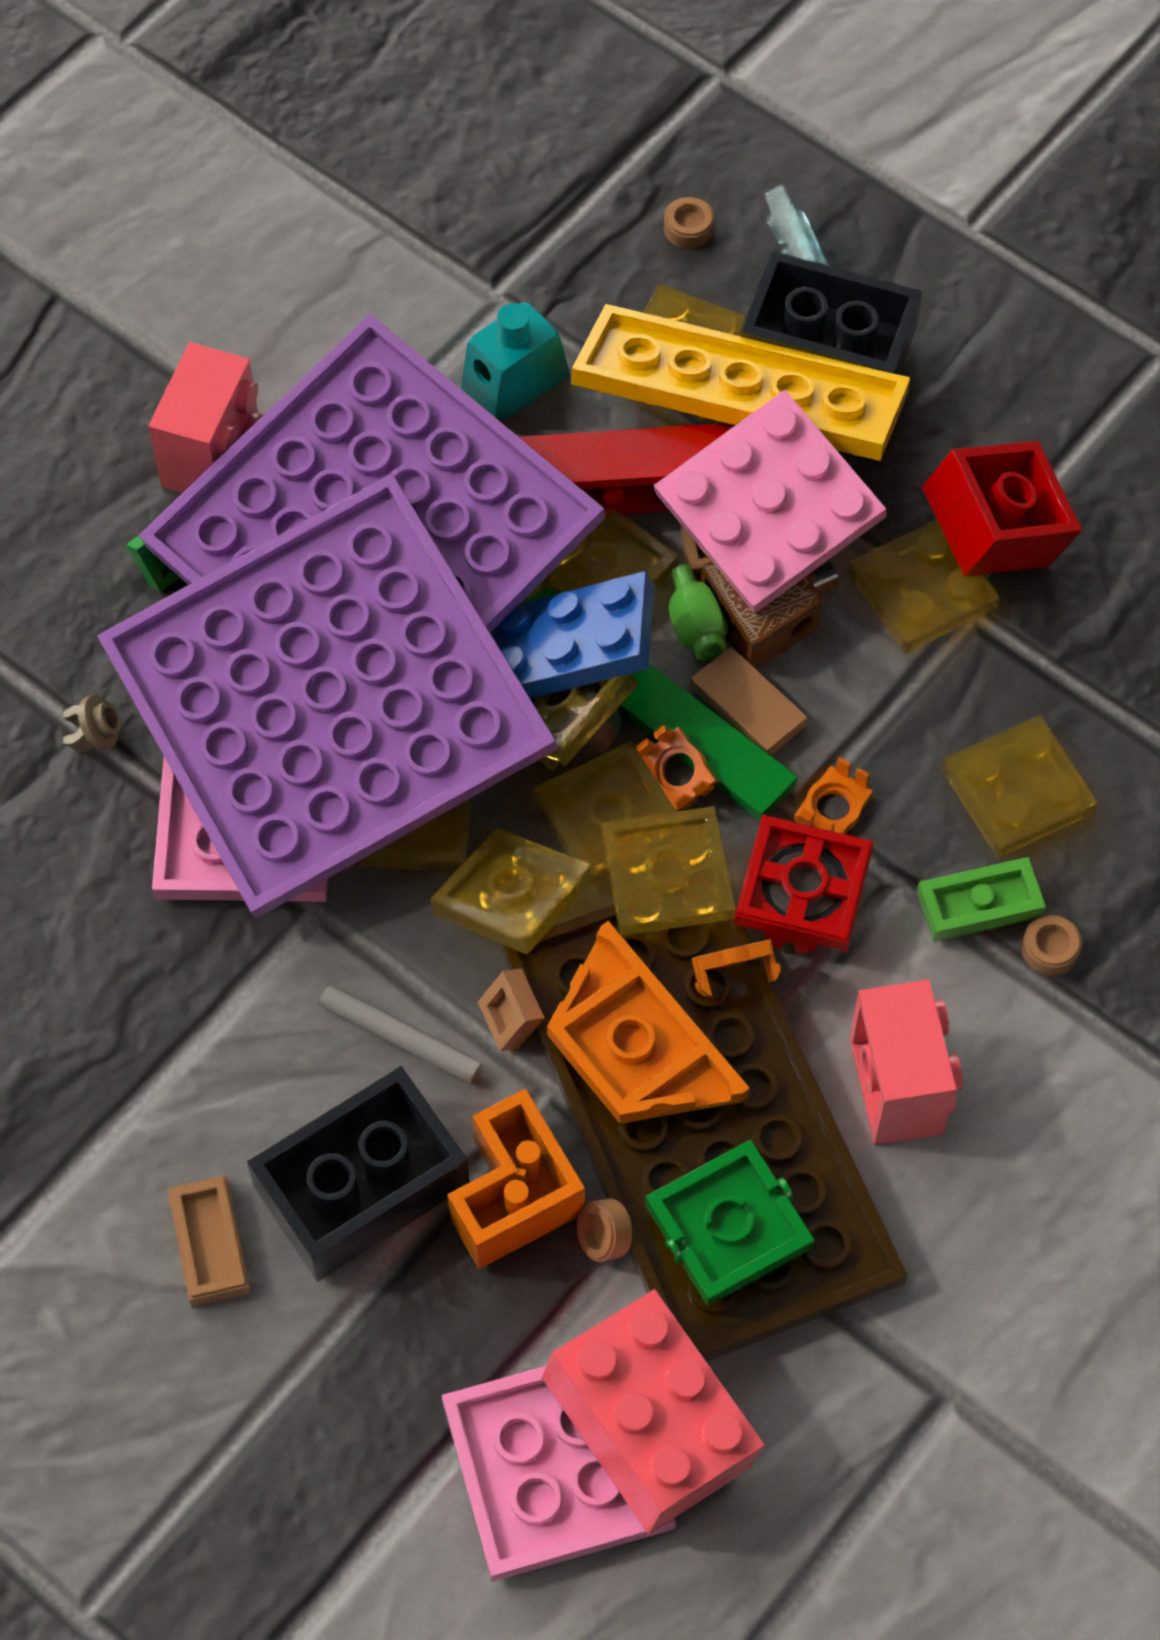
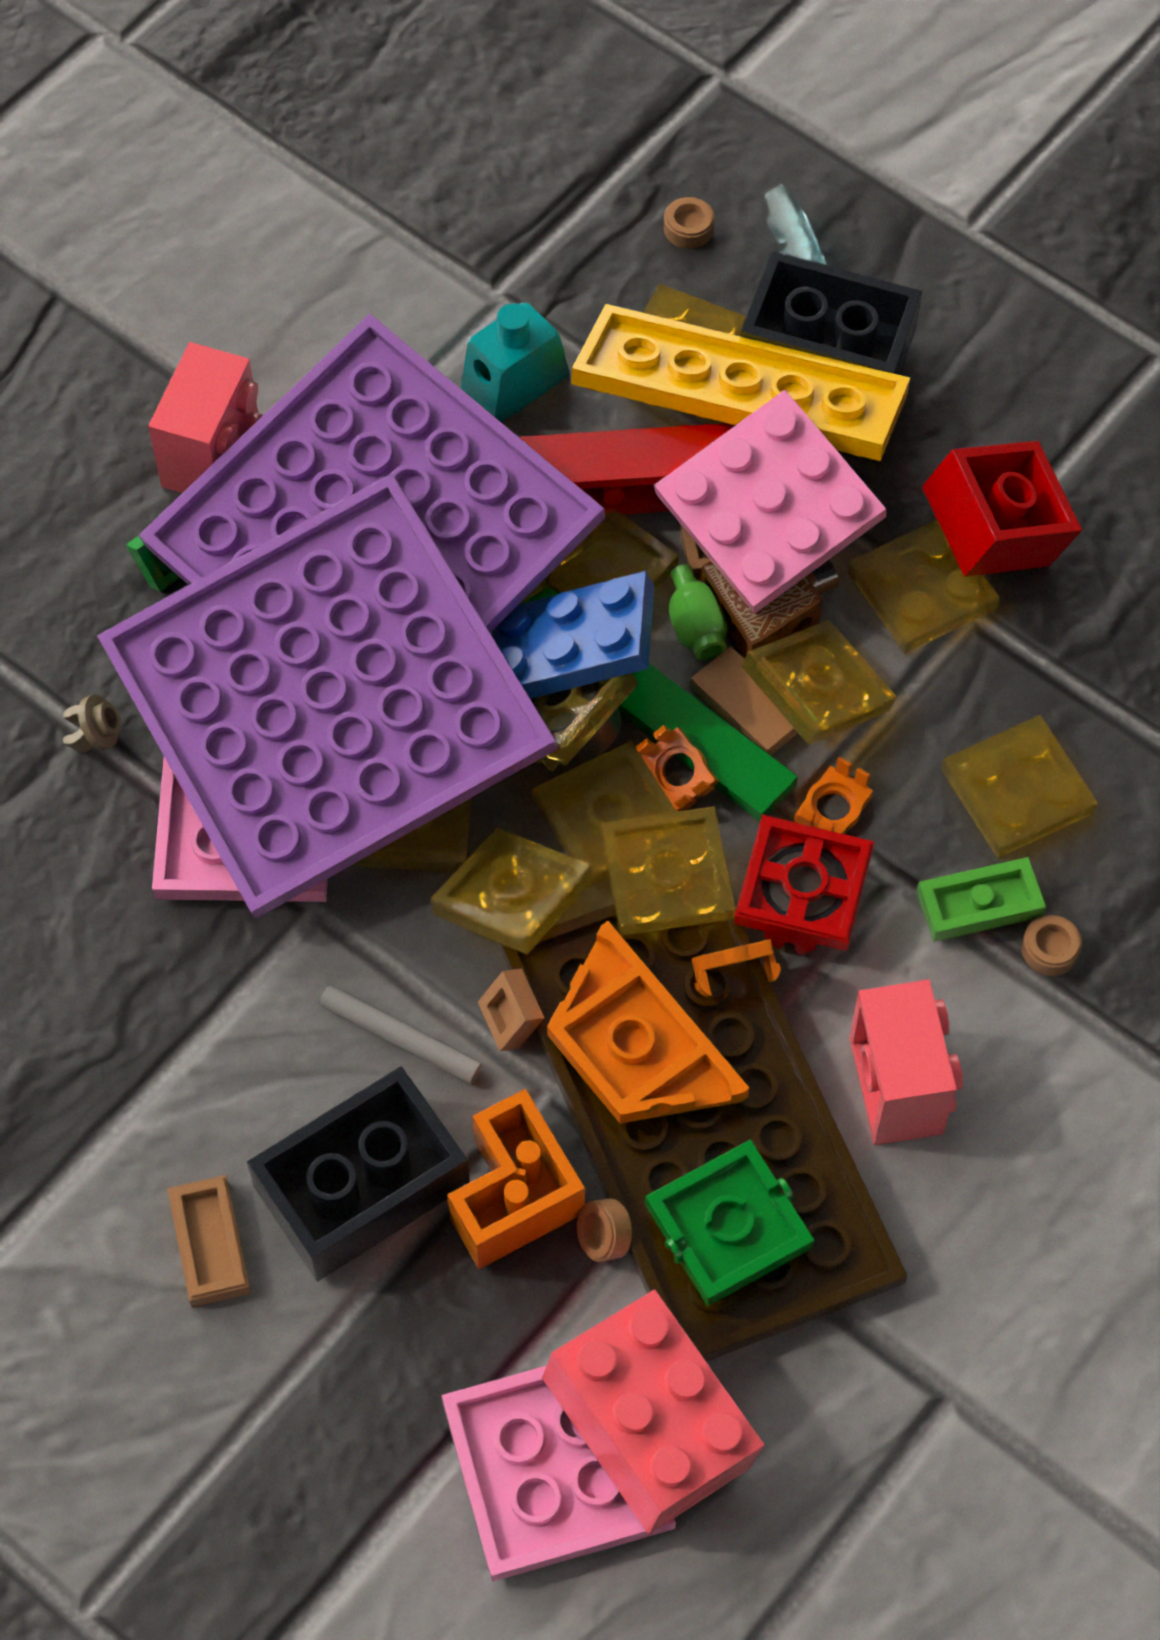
none -> clear yellow plate [741,620,897,745]

